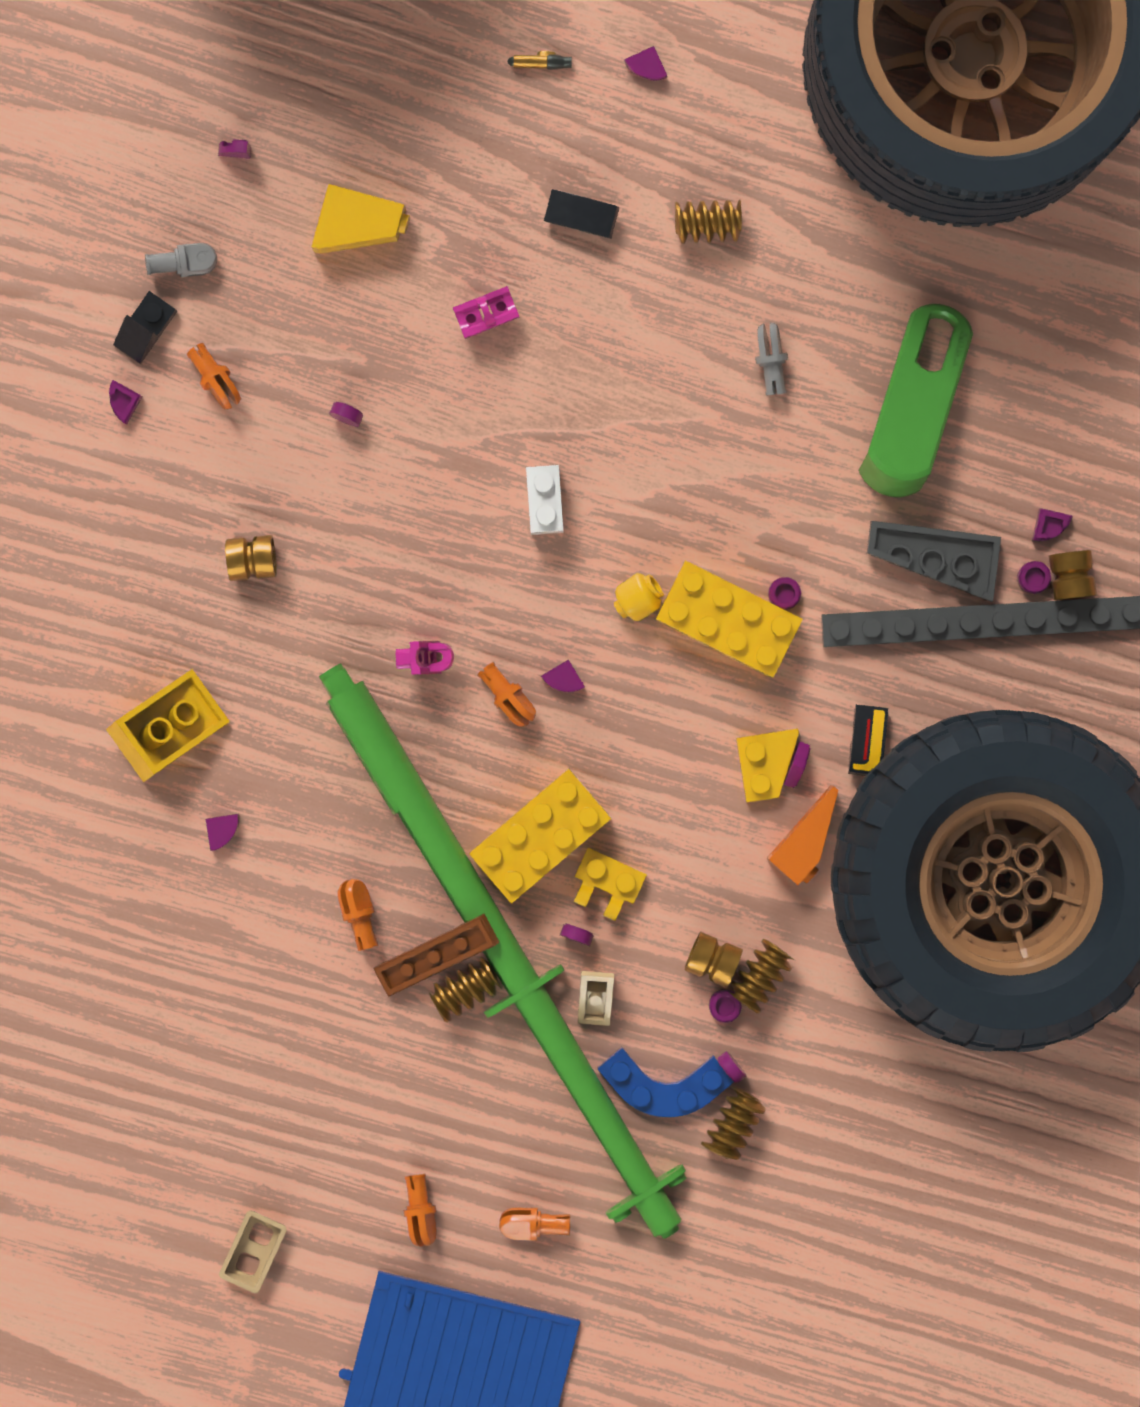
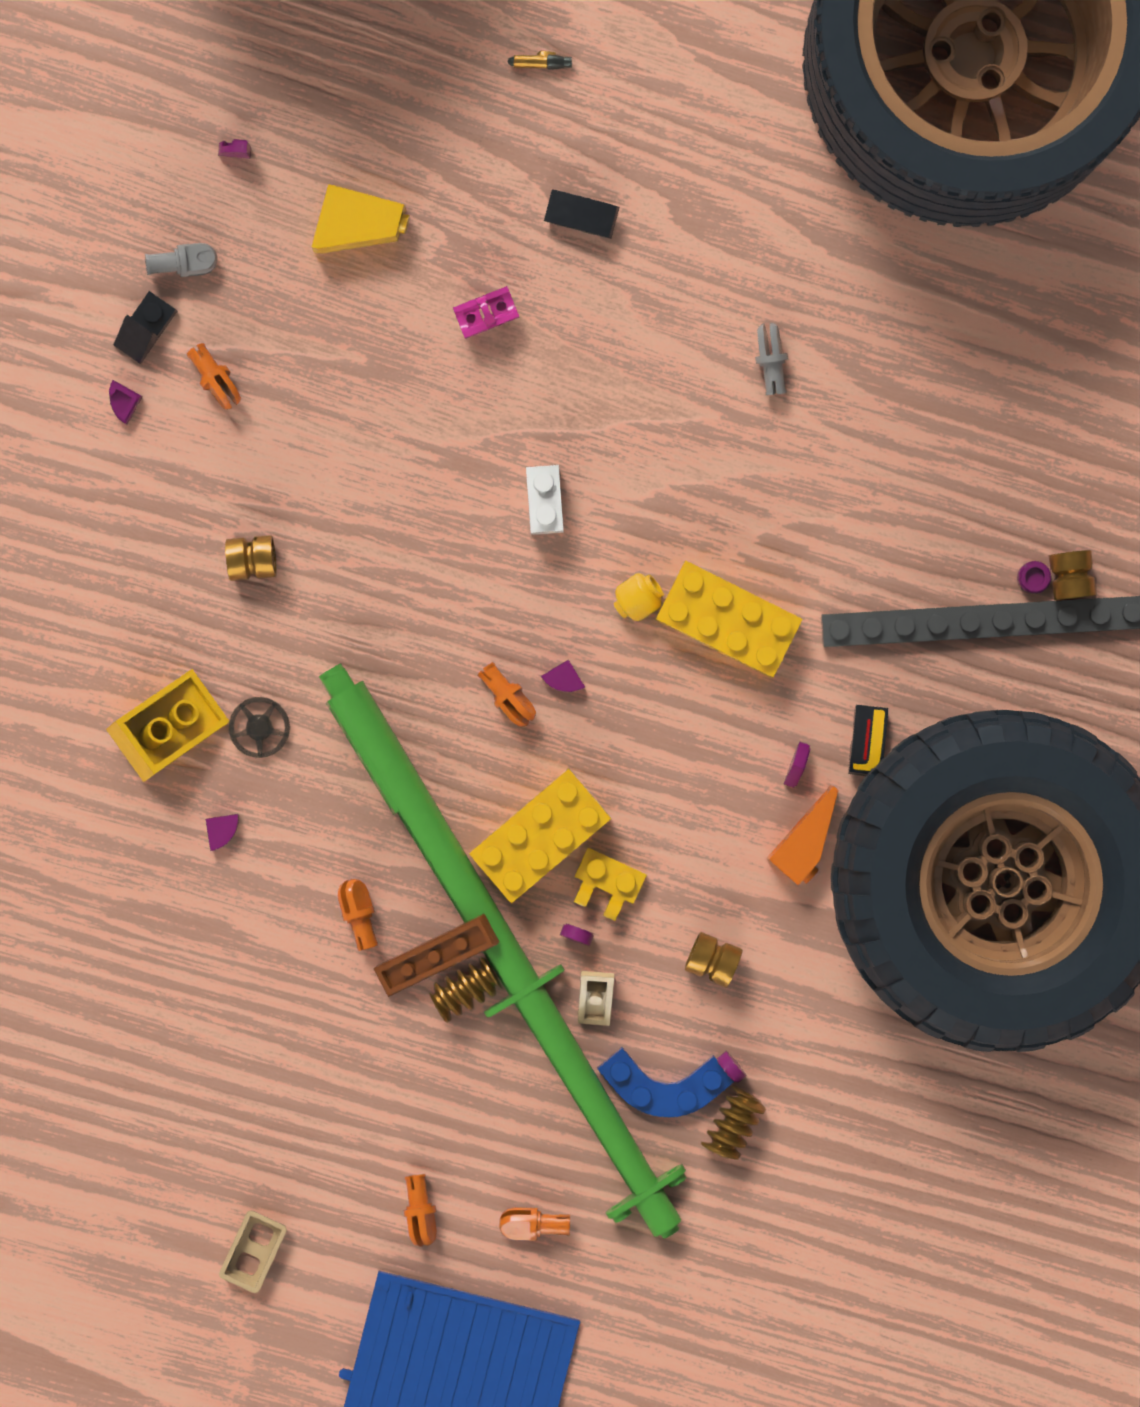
magenta tile [329,402,363,427] -> none
dark pink hips [395,641,454,675] -> none
magenta tile [624,46,667,81] -> none
pearl gold piece [675,200,742,244] -> none
magenta tile [709,989,742,1023] -> none
pearl gold piece [730,939,796,1014] -> none
yellow wing [736,728,799,802] -> none
magenta tile [768,577,801,610] -> none
bright green piece [858,304,973,497] -> none
dark grey wing [866,521,1001,602] -> none
magenta tile [1032,508,1073,541] -> none
none -> clear smoke wheel [229,697,290,758]

